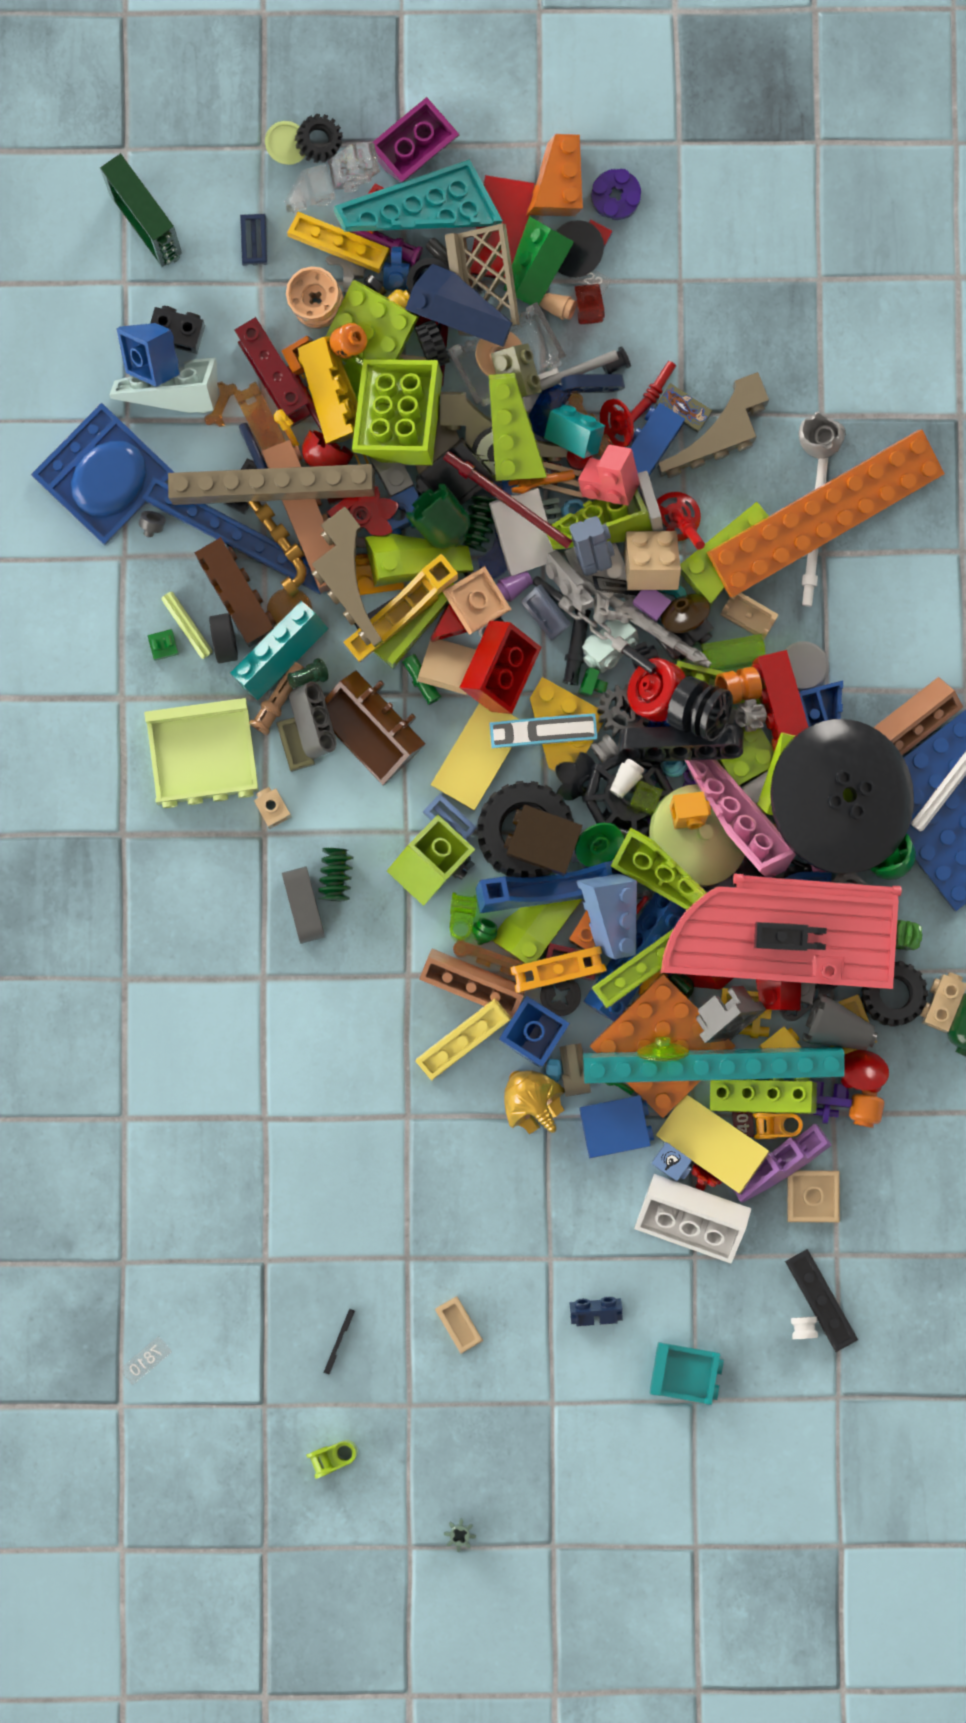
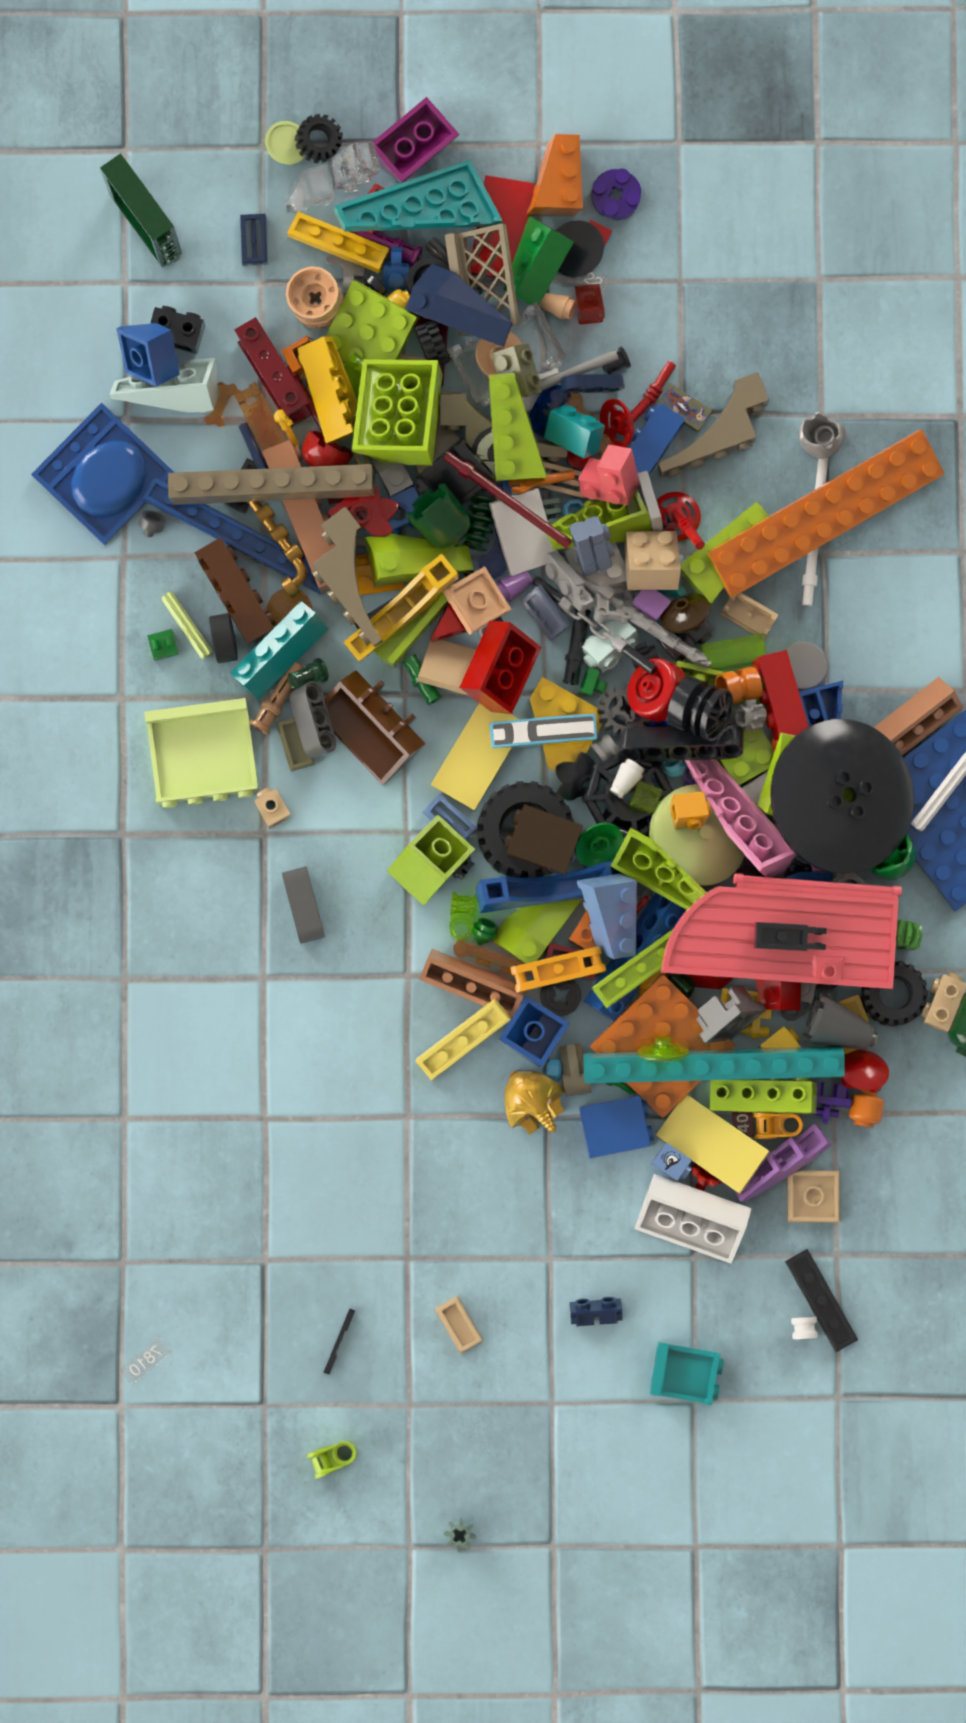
dark green piece [318,848,354,902] -> none
orange head [330,323,367,359] -> none
black sticker [592,576,641,596] -> none

